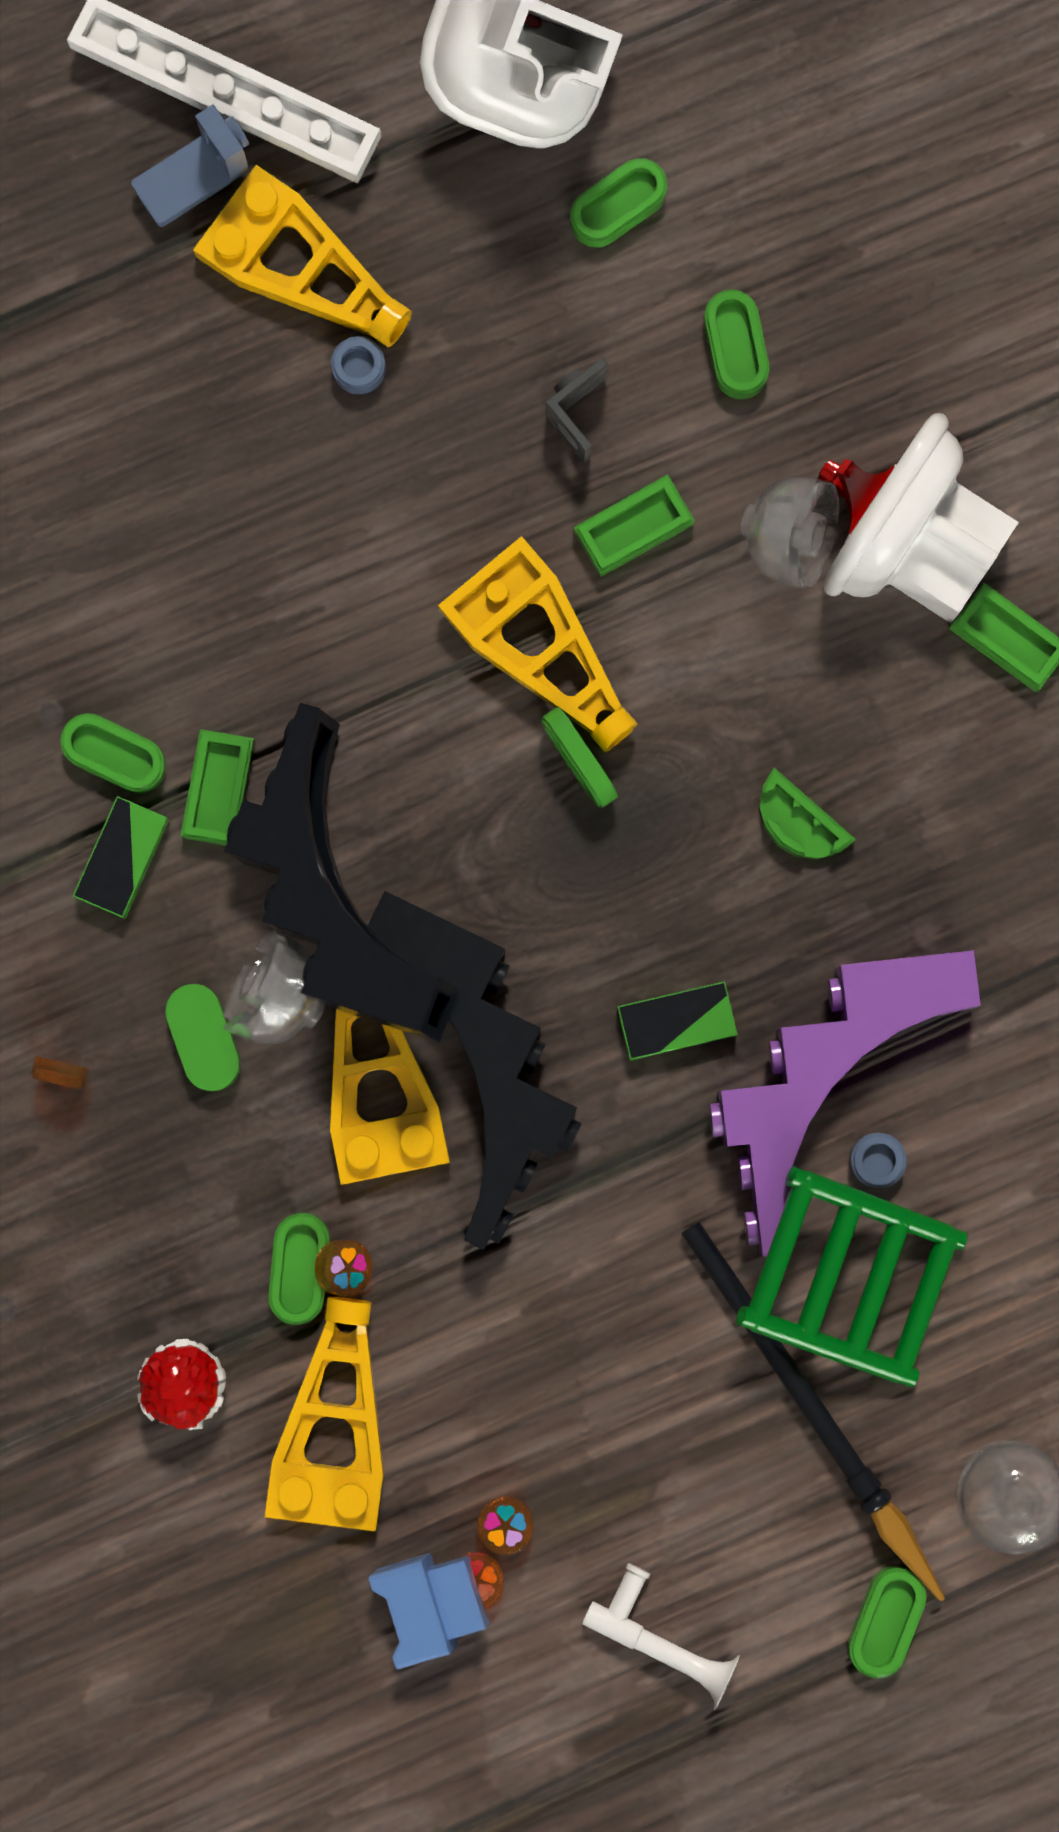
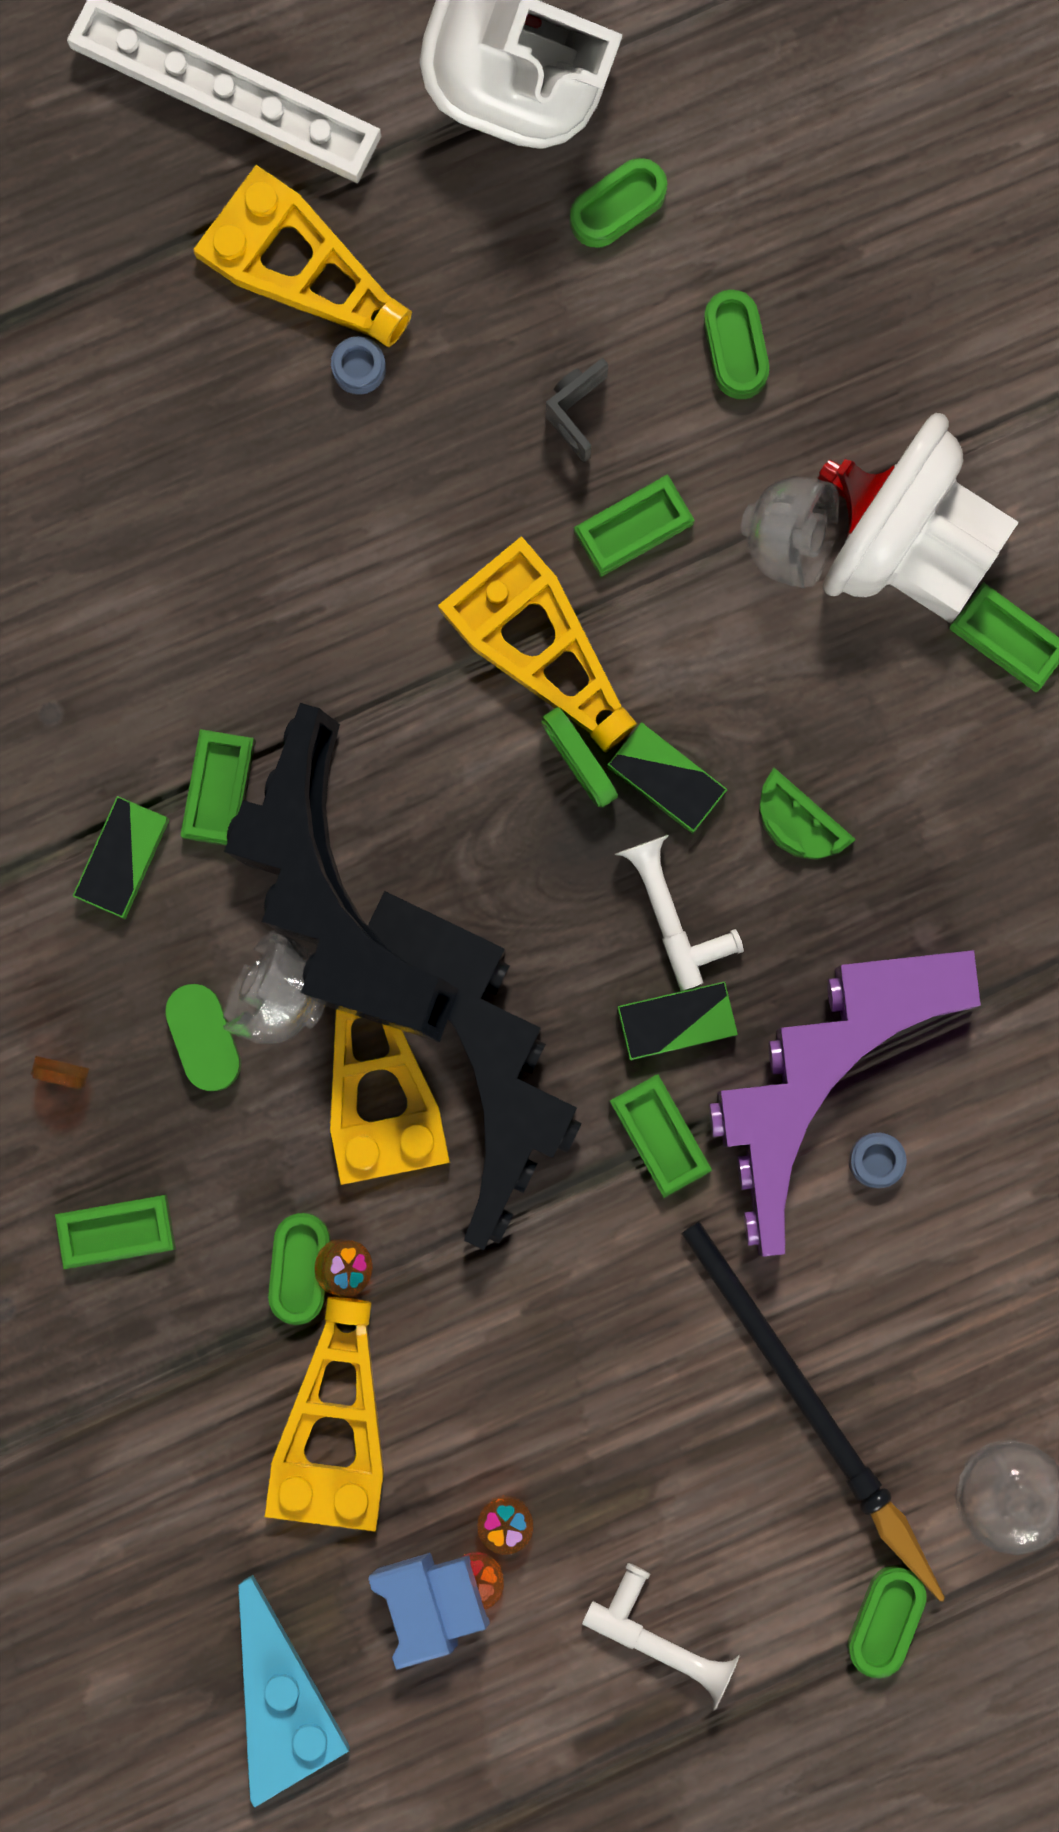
bright green tile [61,713,167,794] -> none
sand blue bracket [131,104,250,227] -> none
red piece [137,1339,226,1430] -> none
green bar [736,1166,967,1387] -> none
none -> bright green tile [55,1195,176,1269]
none -> medium azure wing [239,1575,350,1808]
none -> black tile [607,722,728,834]
none -> bright green tile [609,1074,712,1198]
none -> white piece [615,835,744,991]

